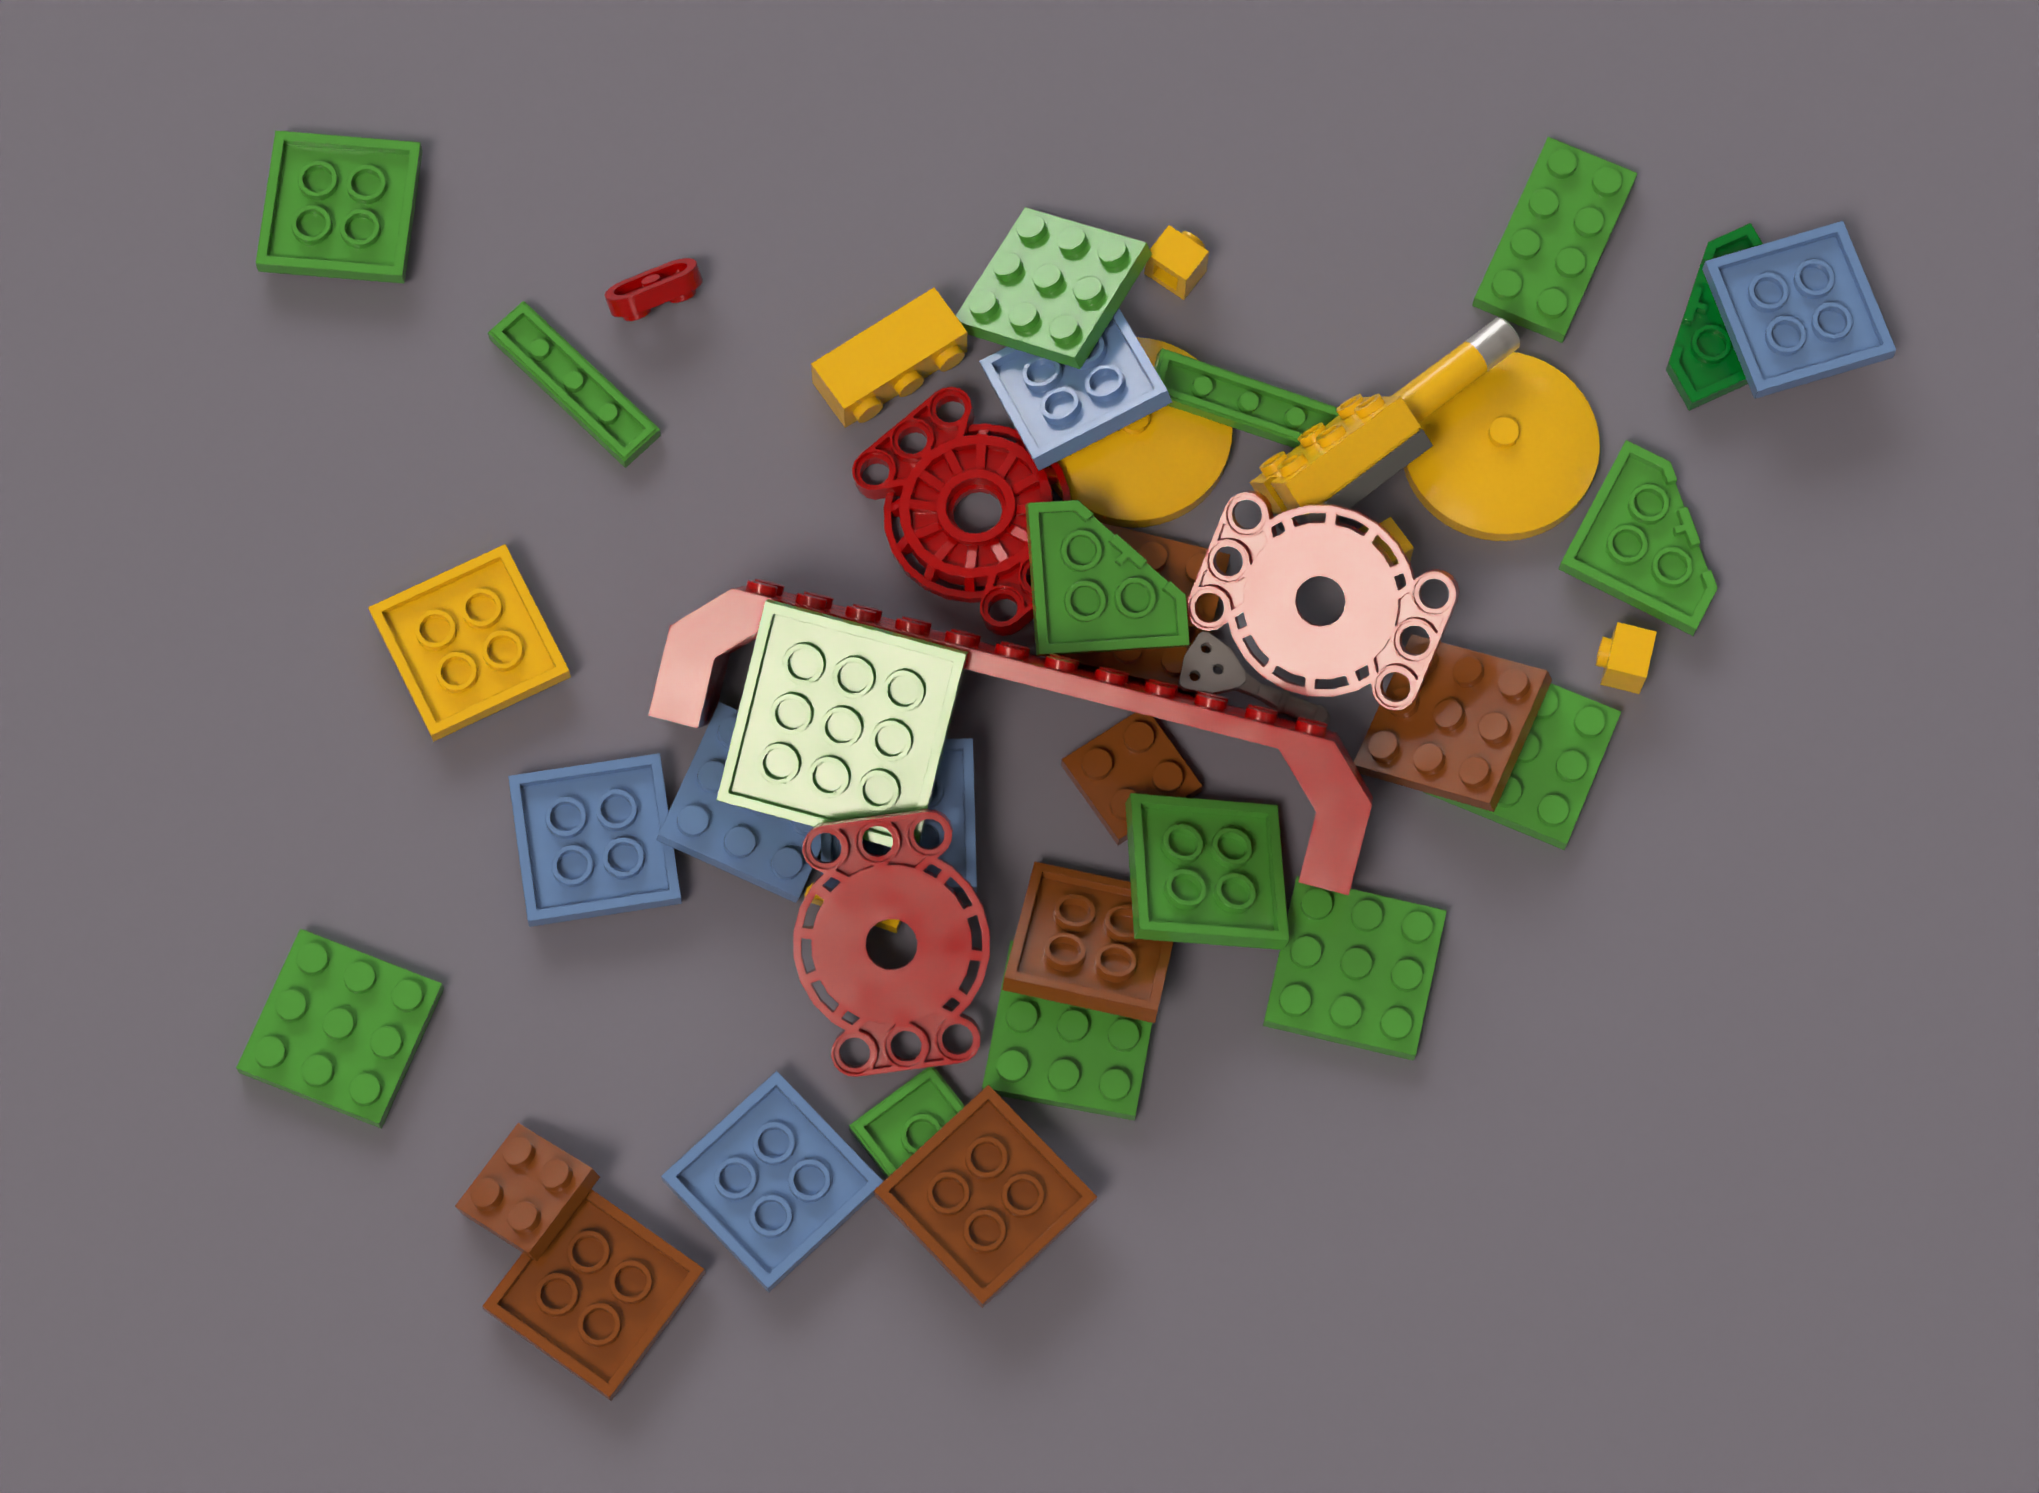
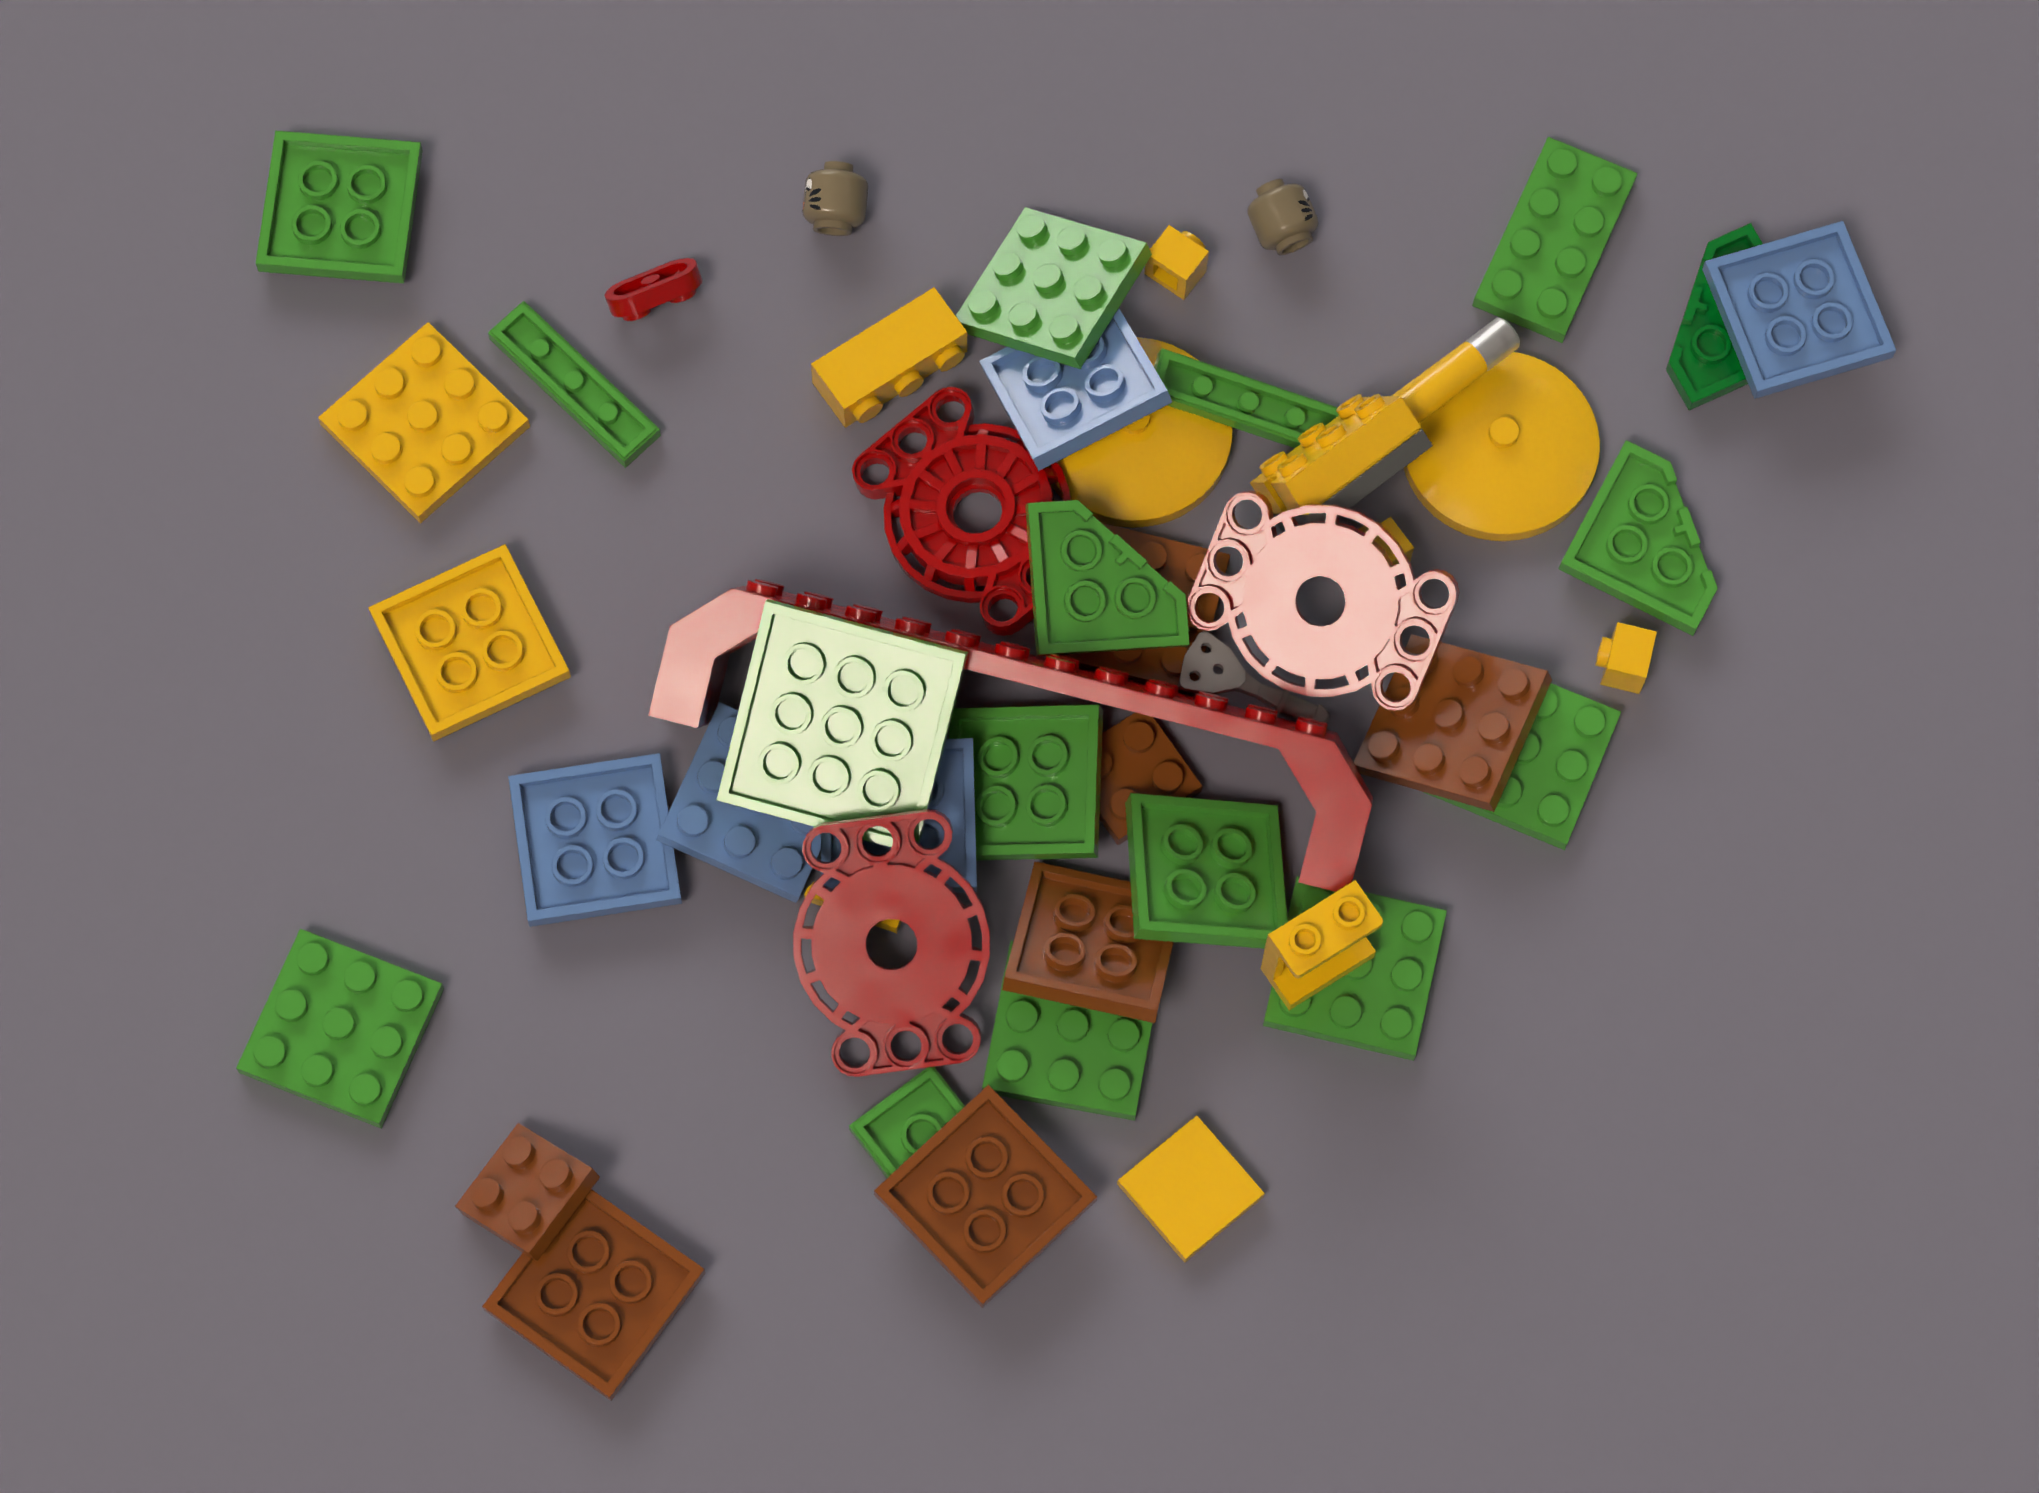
medium blue plate [661,1071,883,1293] -> none
none -> yellow plate [318,322,530,524]
none -> dark tan head [802,161,868,236]
none -> bright green plate [949,704,1103,860]
none -> yellow tile [1117,1115,1265,1263]
none -> dark tan head [1247,179,1319,255]
none -> yellow panel [1260,880,1383,1010]

